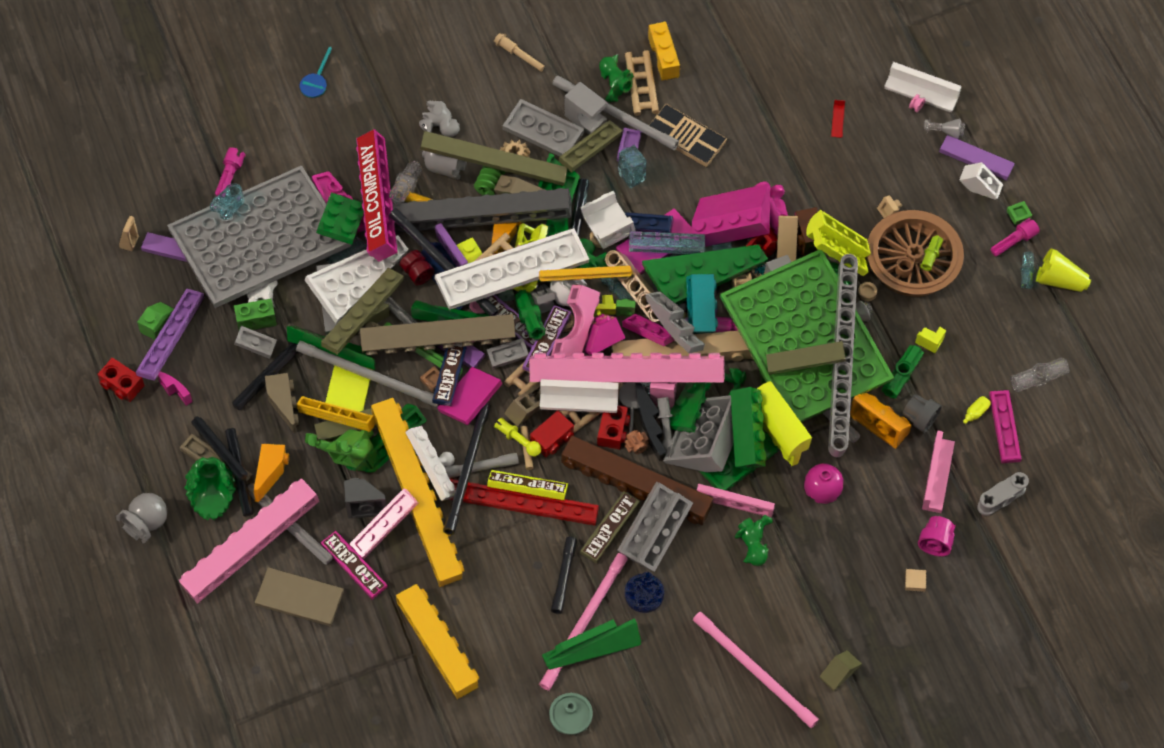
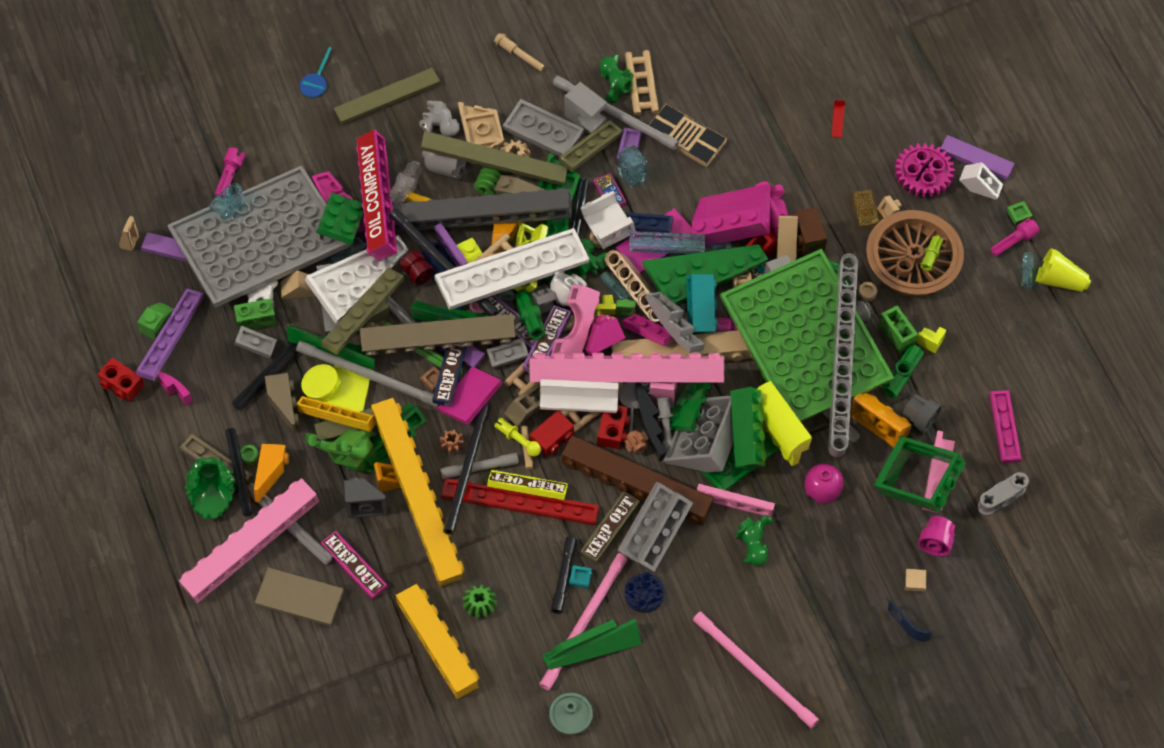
light grey tile [116,493,168,543] -> none
black axle [191,416,248,481] -> none
bright pink tile [350,488,419,558] -> none
white plate [406,426,456,501] -> none
yellow axle [539,266,632,282] -> none
yellow arch [648,22,680,81] -> none
green plant [724,368,746,396] -> none
olive tile [766,341,846,375] -> none
neon yellow brick [806,210,871,276] -> none
olive slope [819,650,862,691] -> none
white panel [884,62,961,112] -> none
bright pink bush [909,94,926,112] -> none
piece [923,118,965,139] -> none
neon yellow piece [963,396,991,424] -> none
clear piece [1010,357,1070,392] -> none
none -> bright green tile [240,445,259,465]
none -> tan slope [280,270,316,300]
none -> neon yellow tile [301,364,341,402]
none -> olive tile [334,68,440,125]
none -> light orange slope [374,462,401,492]
none -> nougat gear [440,429,464,455]
none -> tan wing [458,102,504,164]
none -> bright green gear [463,584,497,619]
none -> teal tile [569,565,592,589]
none -> tile [594,173,626,207]
none -> clear yellow slope [852,190,878,226]
none -> green window [874,436,966,513]
none -> bright green brick [879,306,918,353]
none -> dark blue piece [888,600,932,641]
none -> dark pink gear [894,143,955,198]

